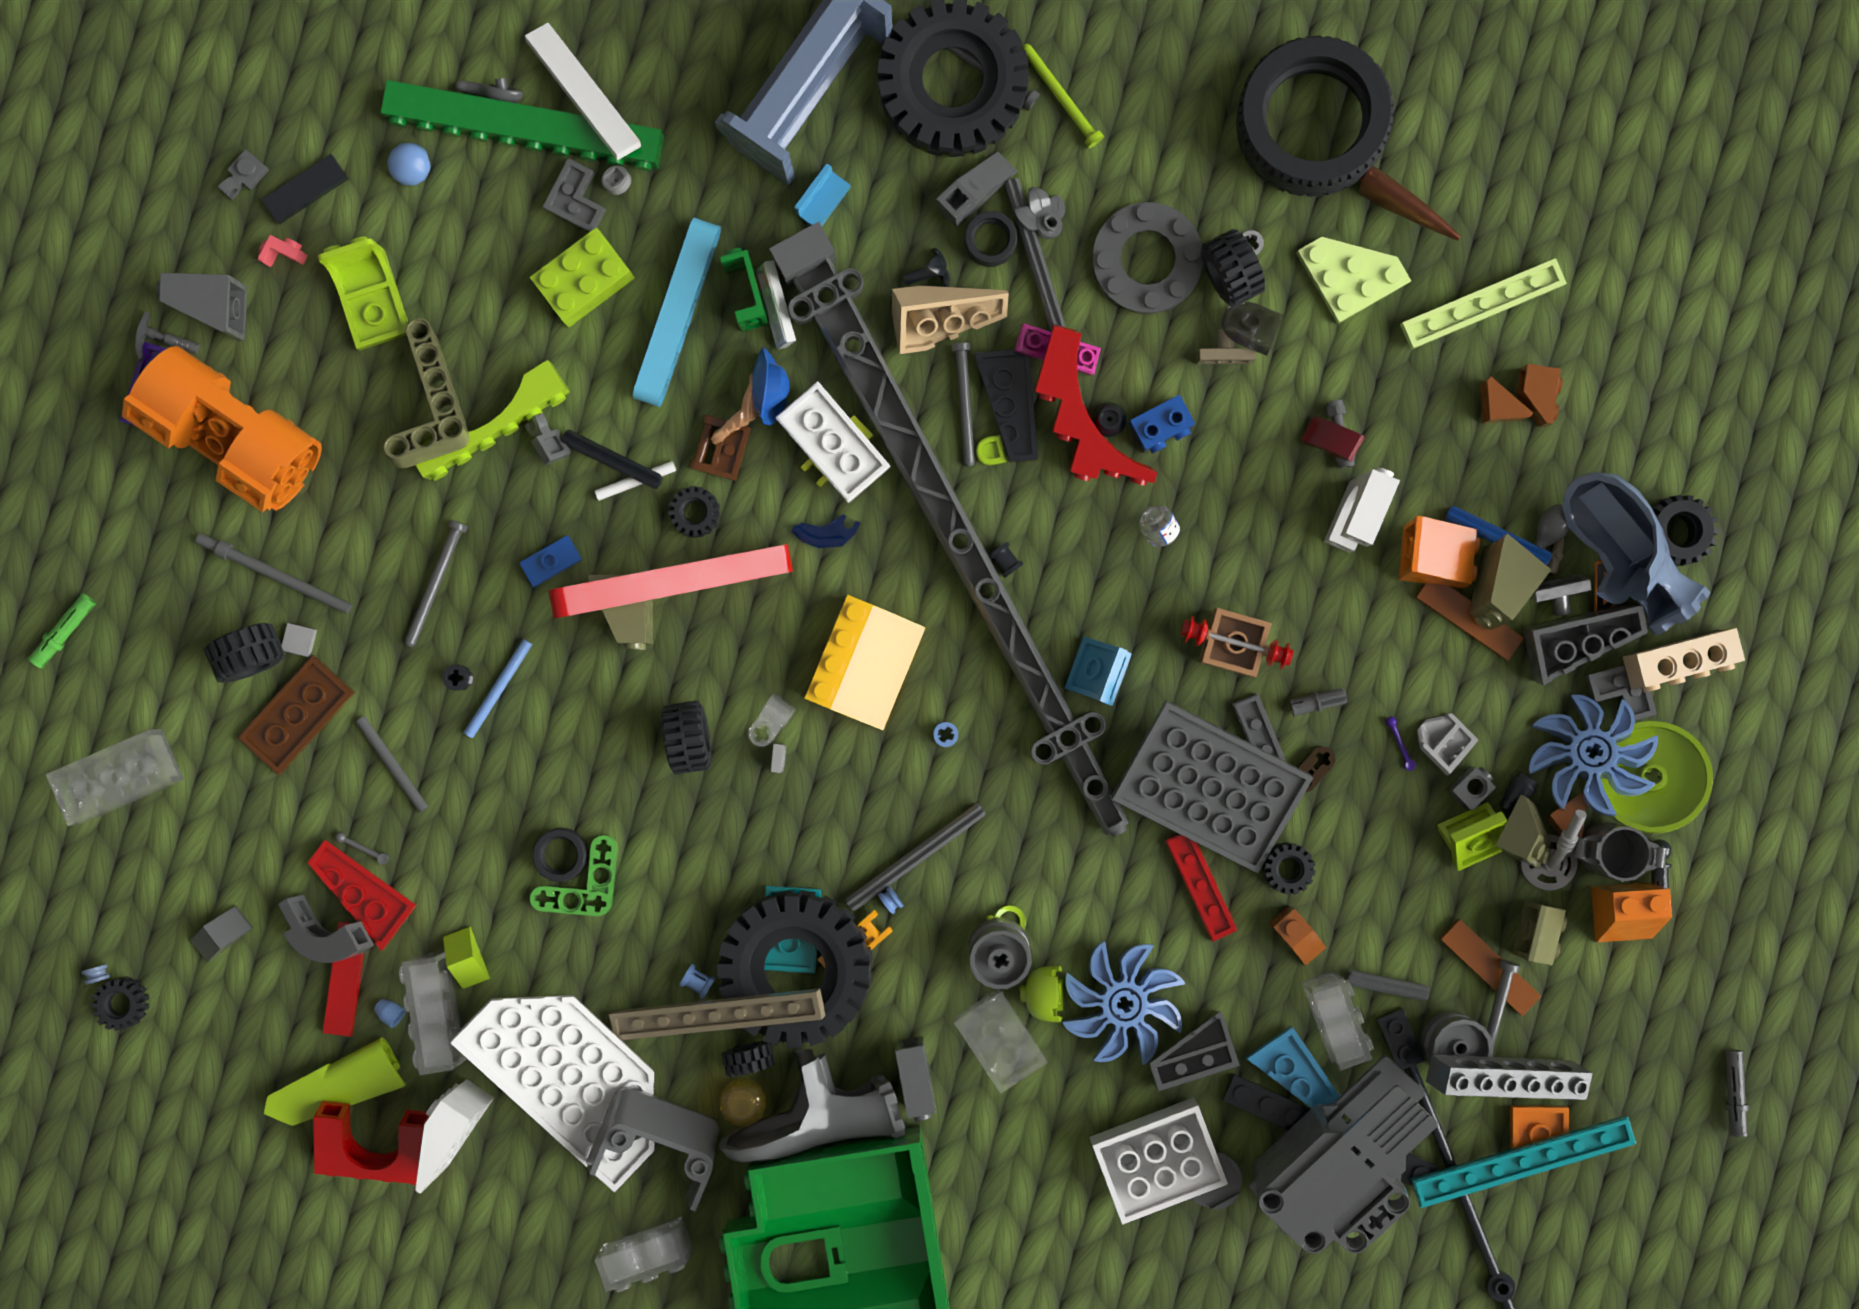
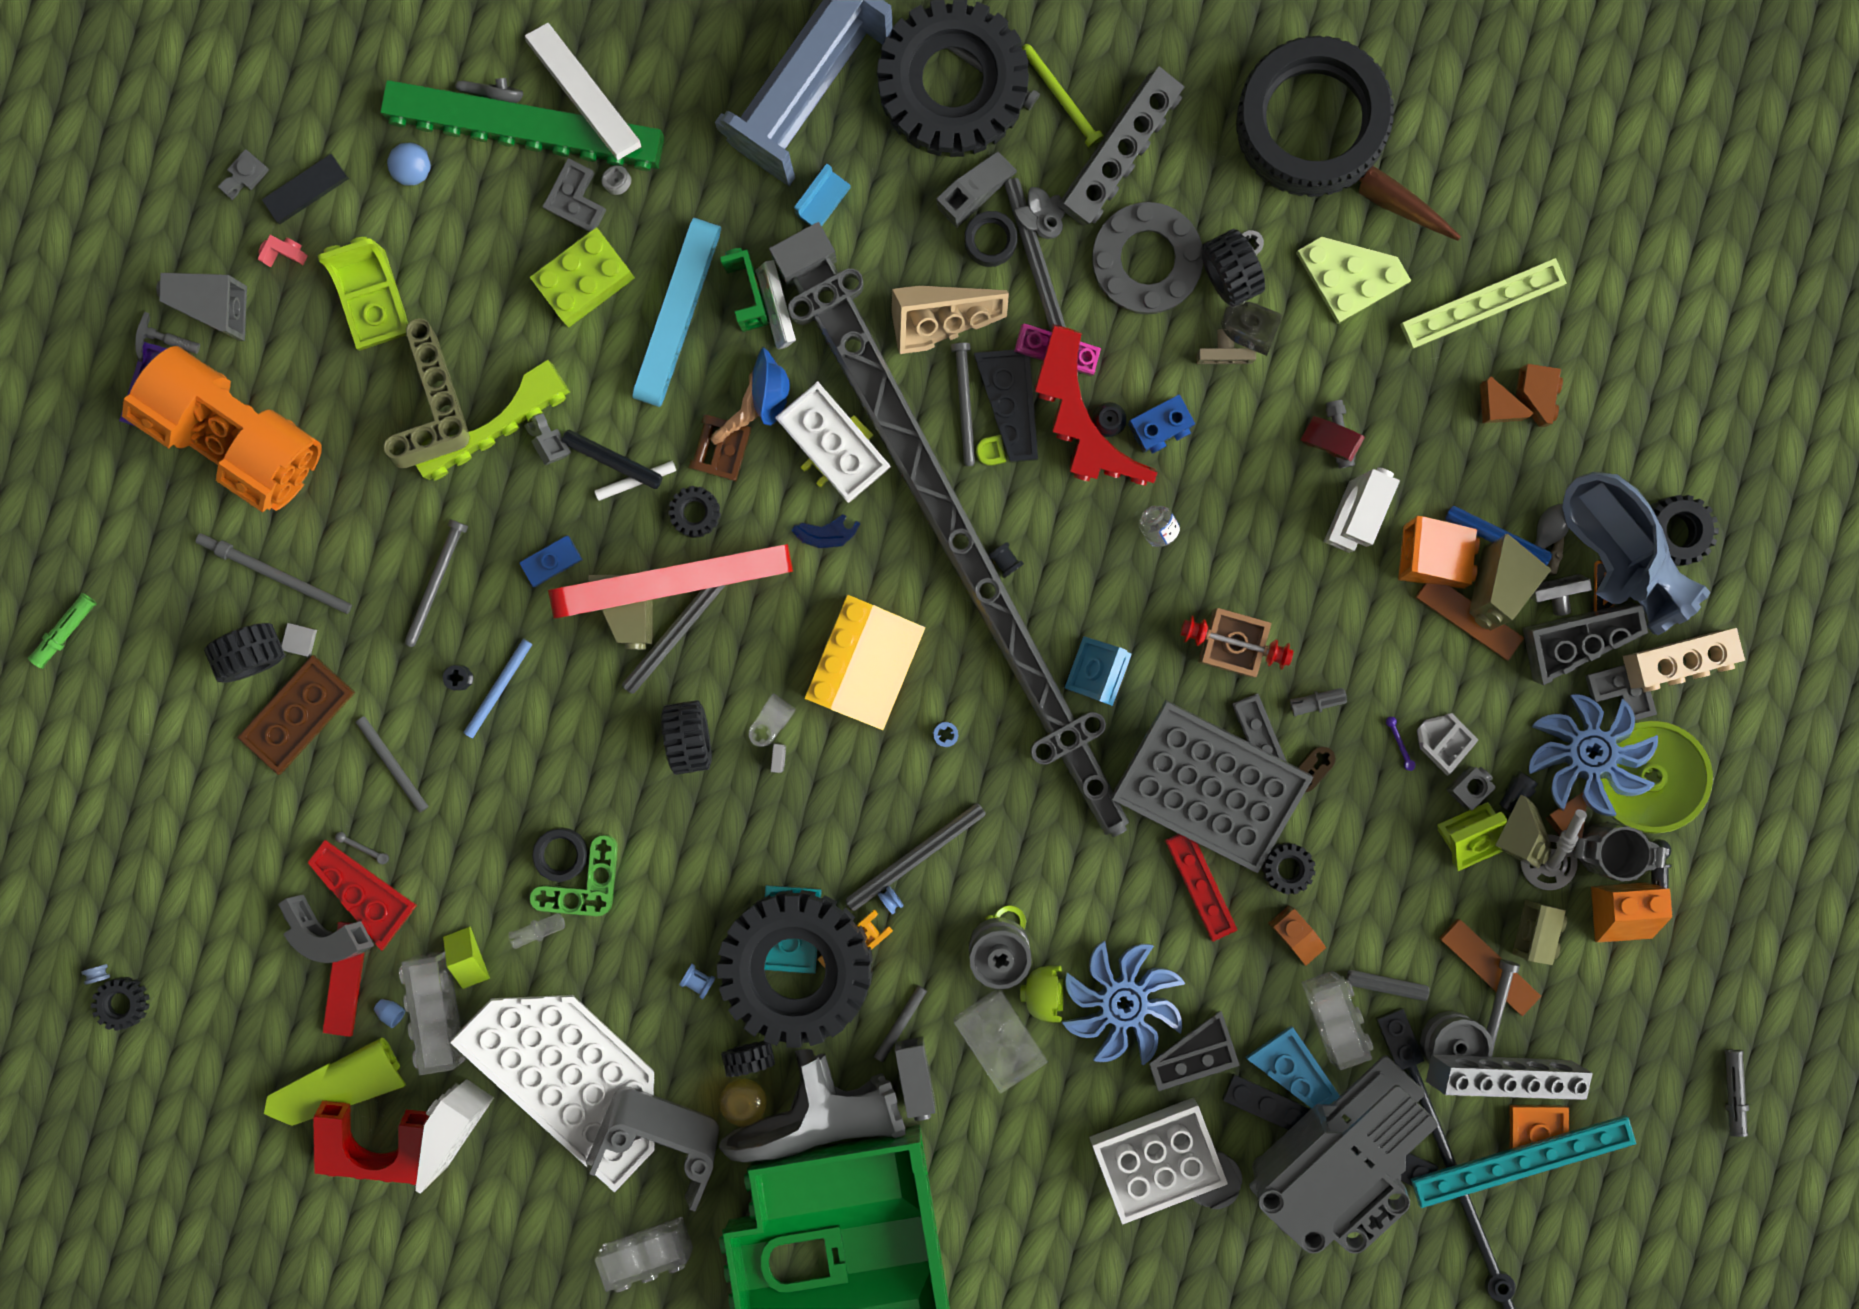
clear brick [46,729,184,826] -> none
dark grey slope [190,906,253,963] -> none
dark tan plate [609,988,825,1040] -> none
black plant [903,248,950,287] -> none
none -> clear axle [509,913,565,949]
none -> dark grey axle [622,585,726,694]
none -> dark grey bar [874,985,927,1062]
none -> dark grey brick [1057,66,1184,226]

